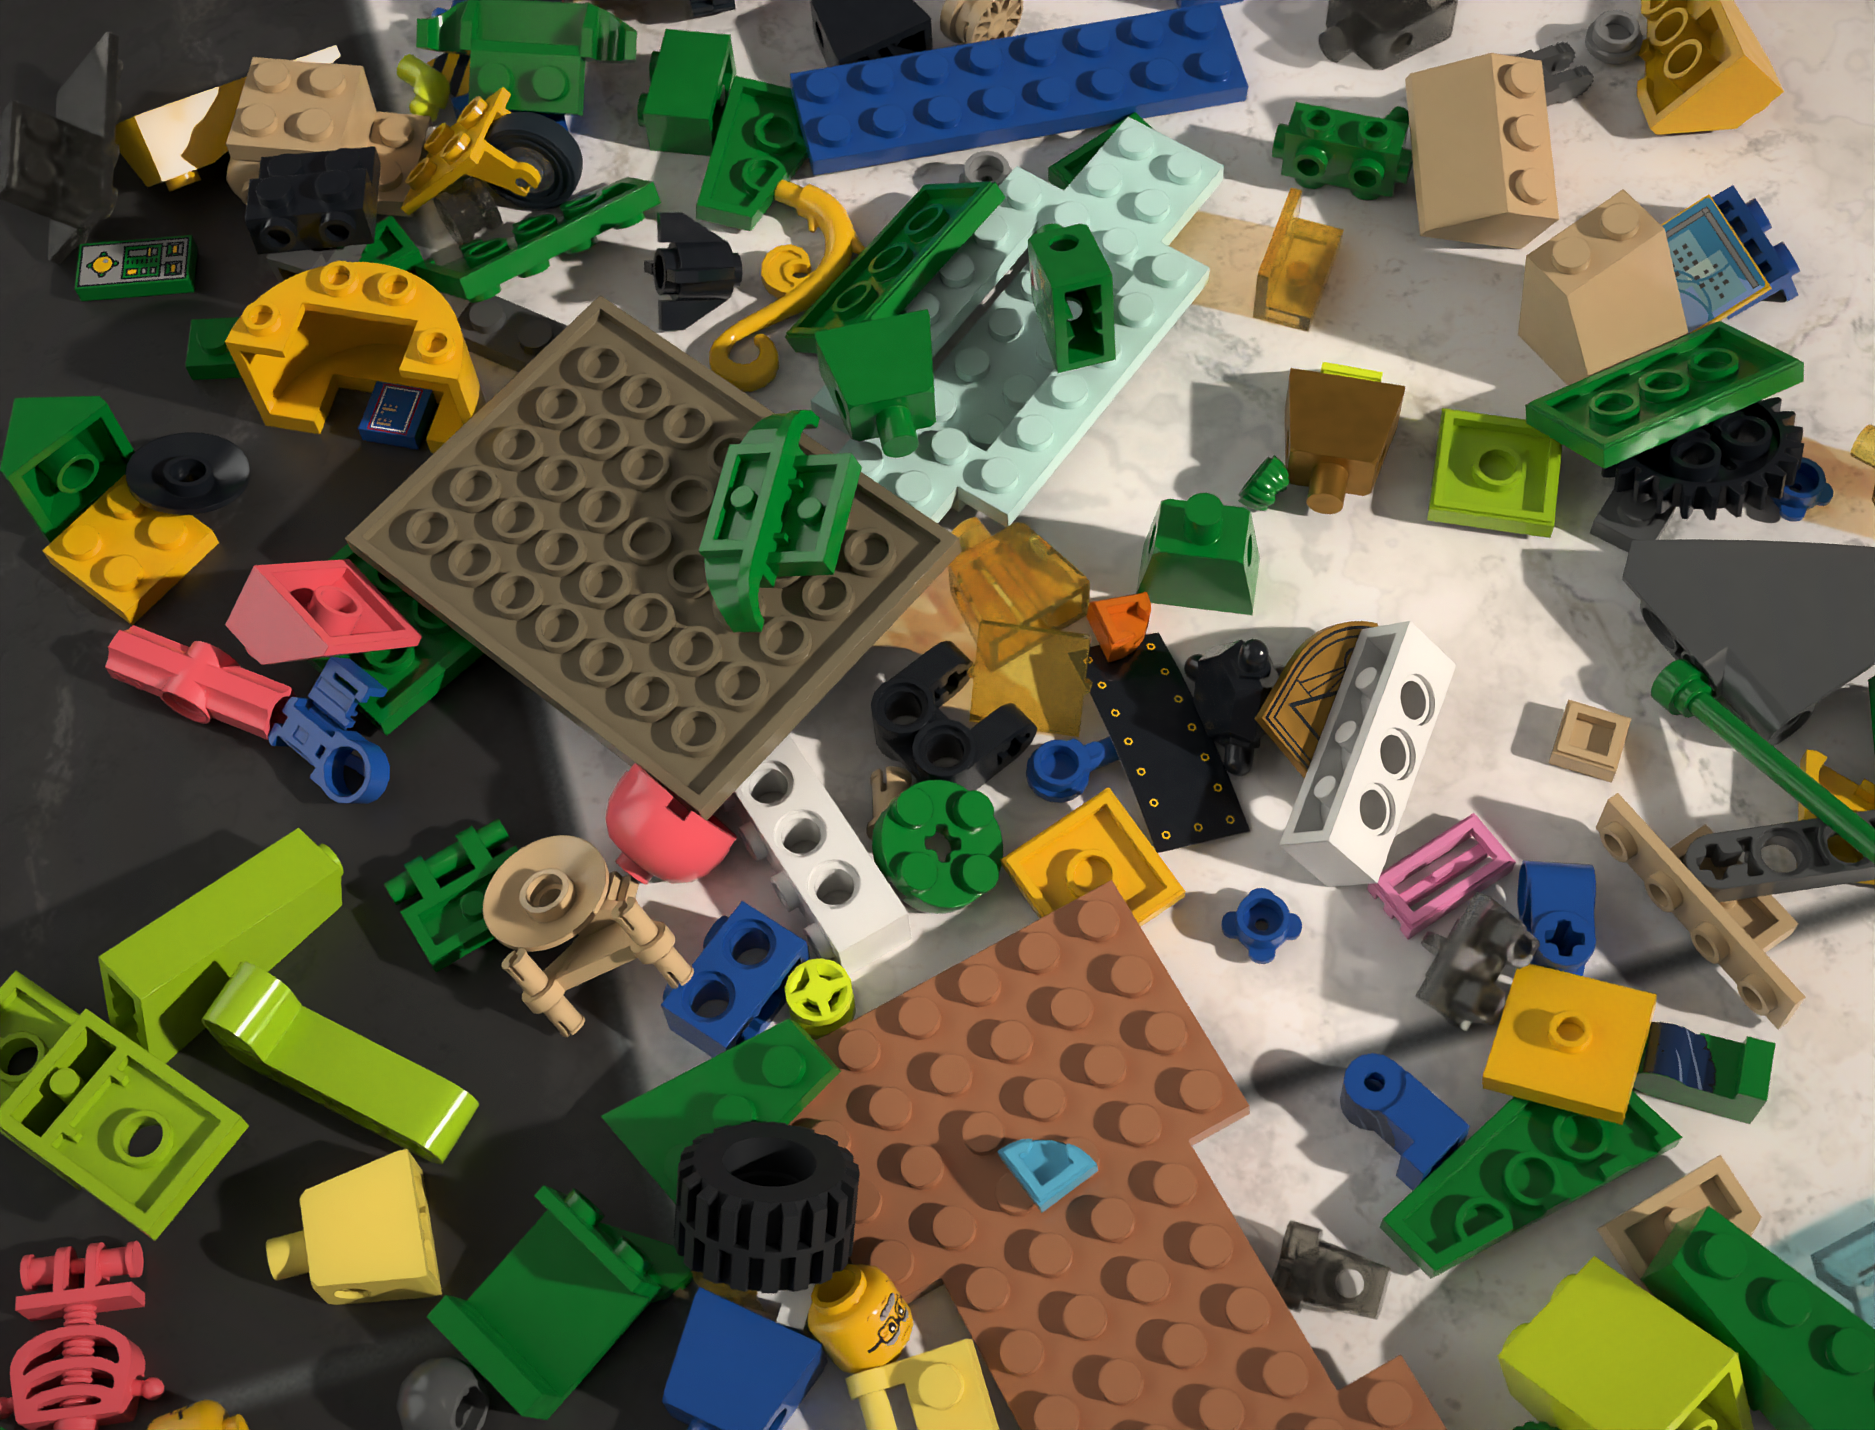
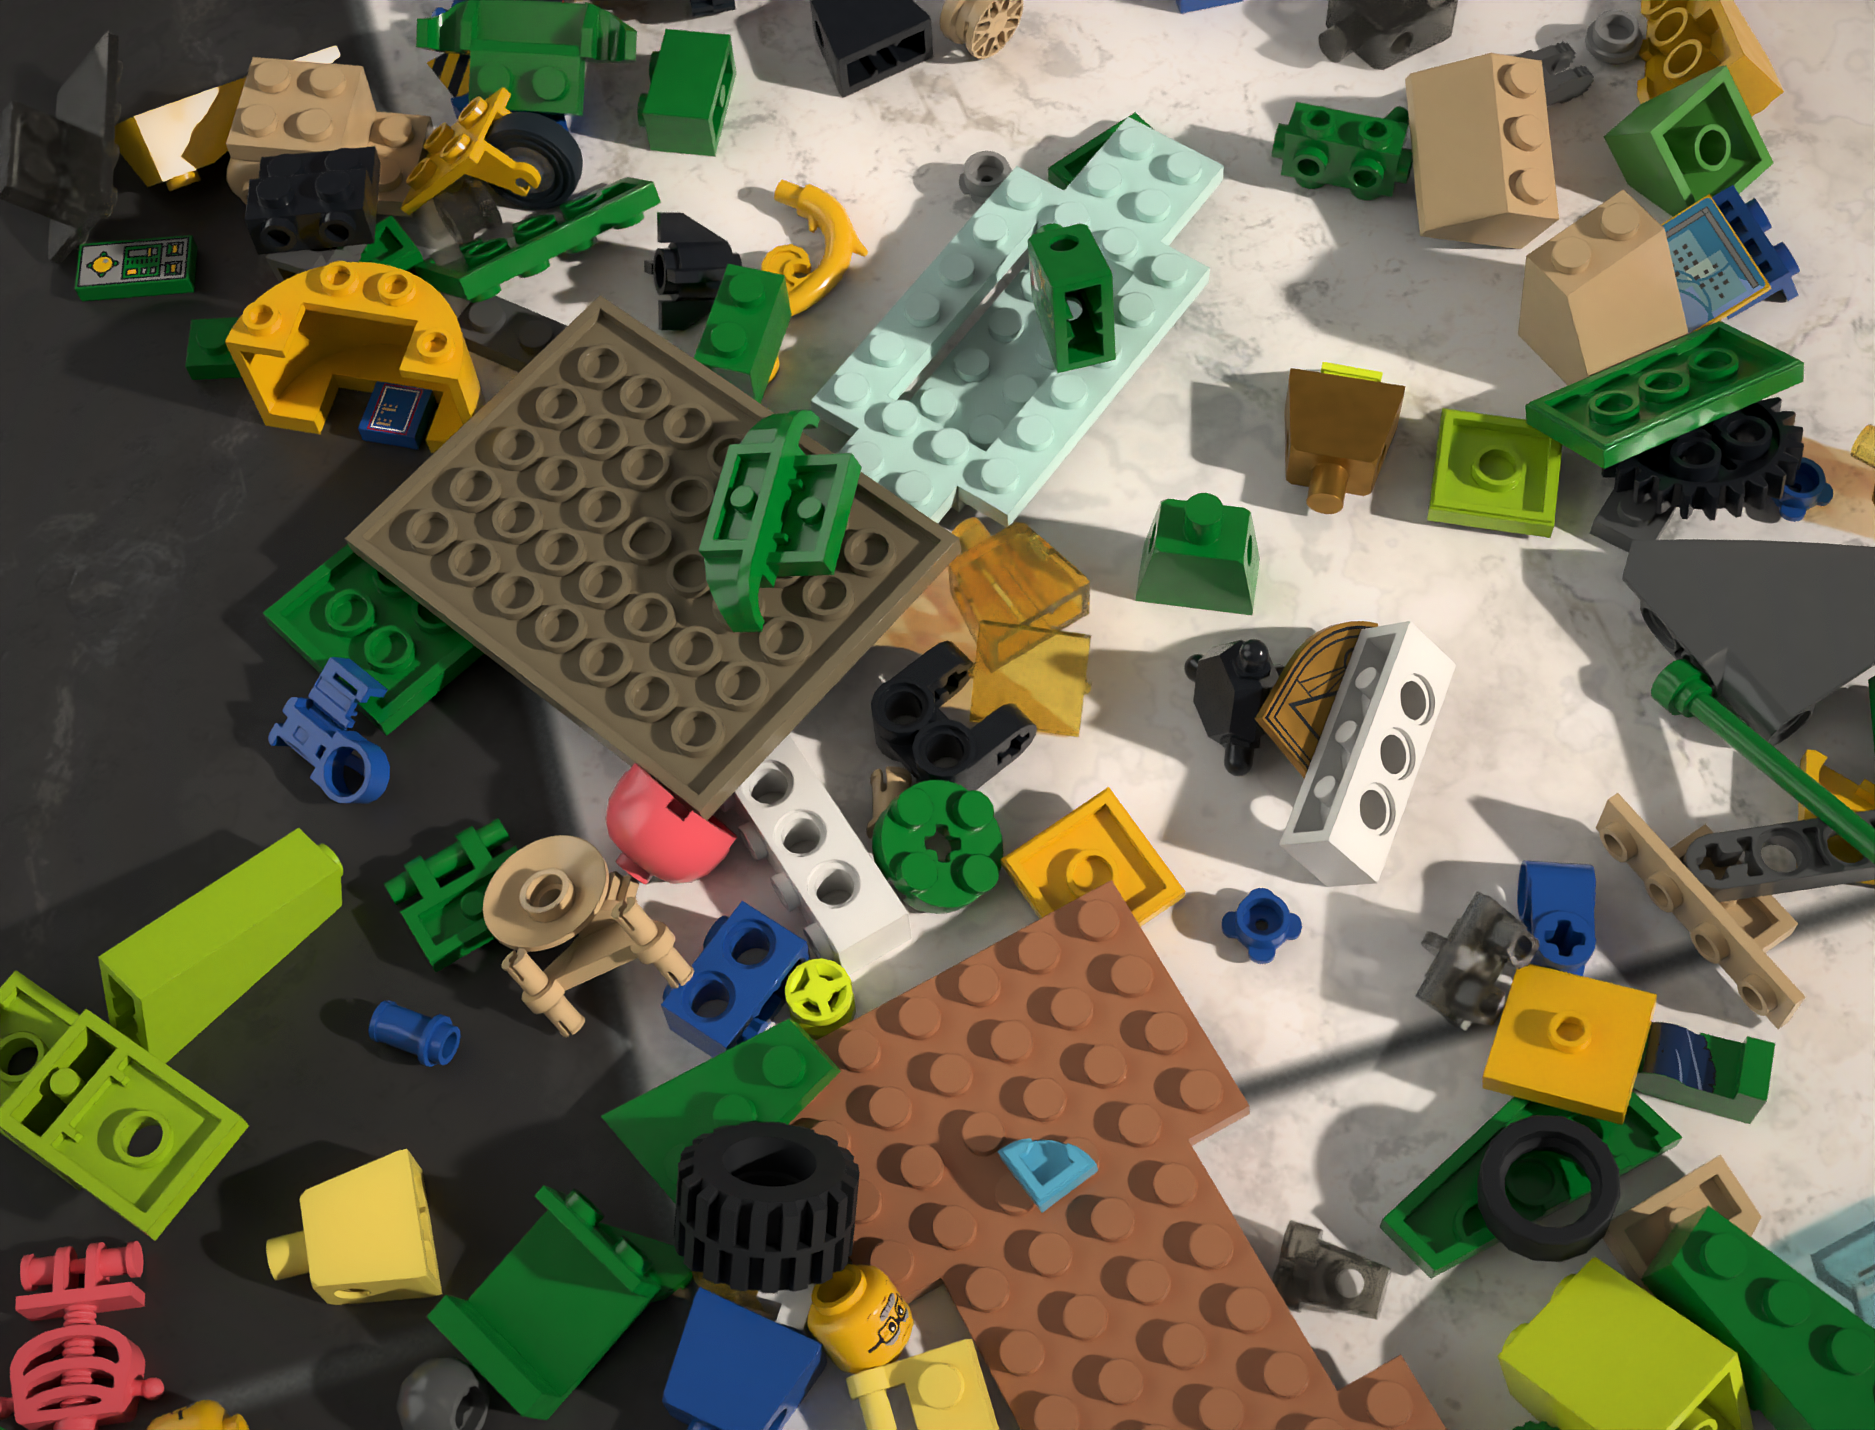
green slope [0,396,135,543] -> none
yellow plate [42,474,219,625] -> none
coral piece [105,625,297,740] -> none
black dish [125,432,250,515] -> none
lime beam [201,962,479,1165] -> none
coral slope [225,559,422,665] -> none
neon yellow arm [396,54,450,122] -> none
green wing [696,75,808,231] -> none
green tile [785,182,1006,353] -> none
blue plate [790,2,1249,176] -> none
green torso [814,309,936,458] -> none
blue plate [1026,736,1120,803] -> none
black sticker [1068,632,1250,853] -> none
orange tile [1086,592,1151,662] -> none
green piece [1238,455,1289,511] -> none
clear yellow panel [1253,188,1344,332] -> none
blue leg [1340,1053,1470,1191] -> none
bright pink tile [1367,813,1516,939] -> none
tan tile [1549,699,1632,783] -> none
none -> blue pin [368,1000,461,1067]
none -> green brick [694,263,792,404]
none -> black tyre [1477,1115,1621,1262]
none -> bright green slope [1604,65,1774,217]

